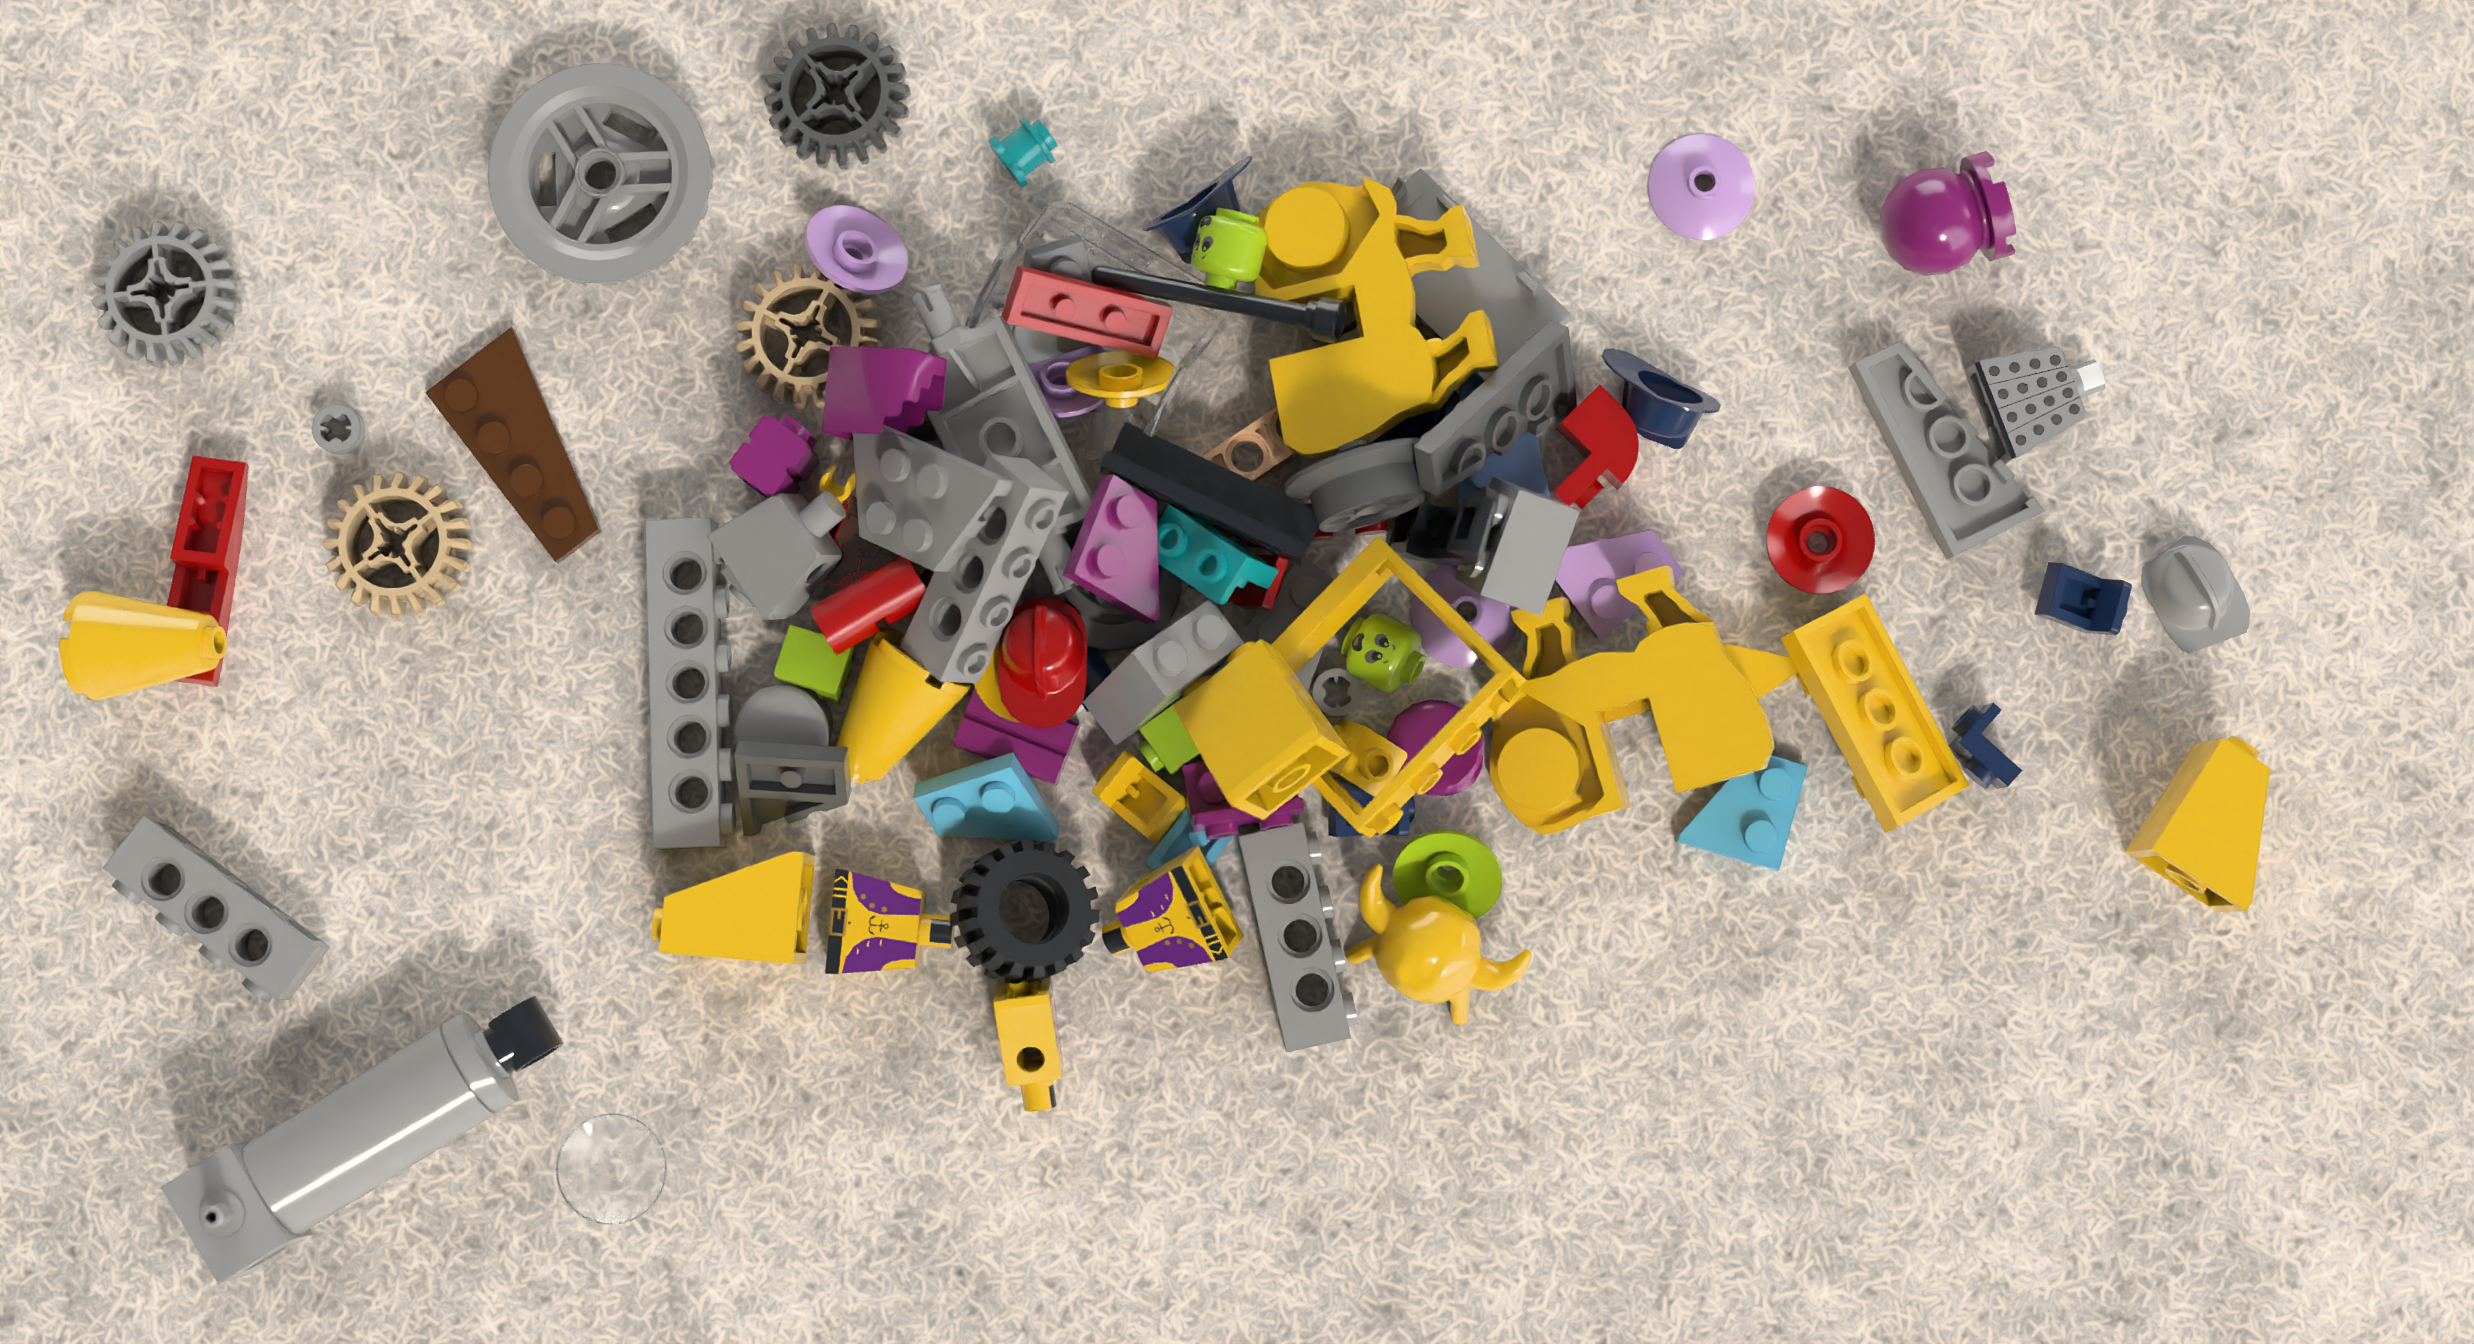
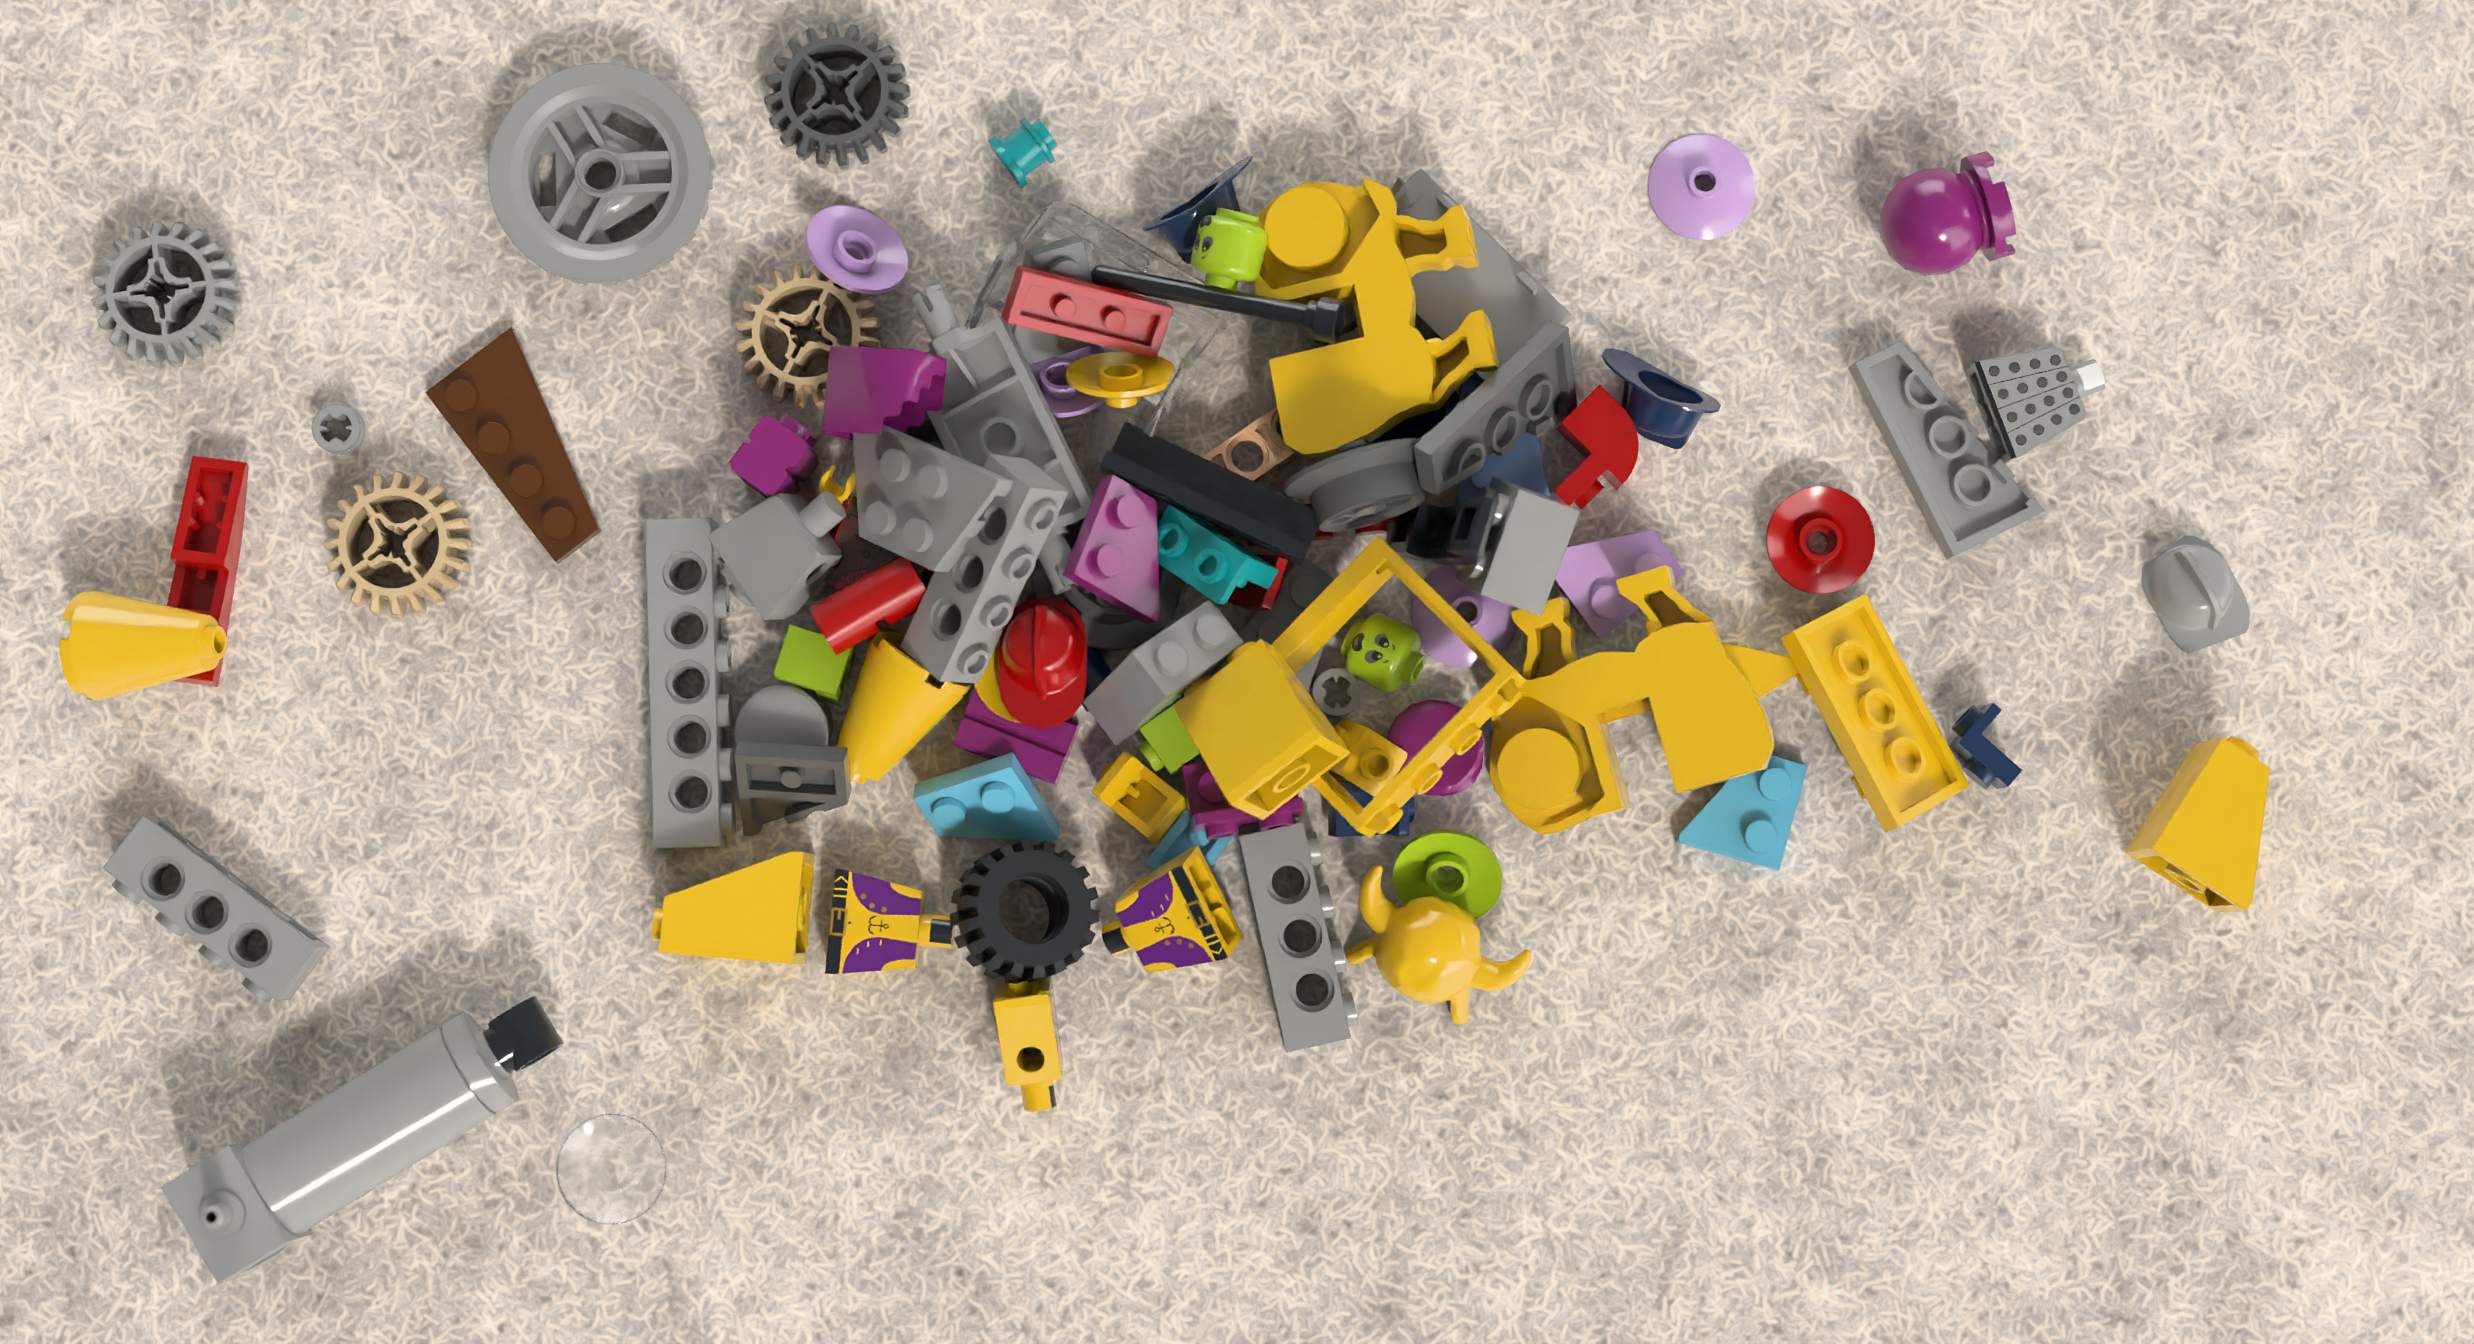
dark blue bracket [2034,562,2132,635] -> none

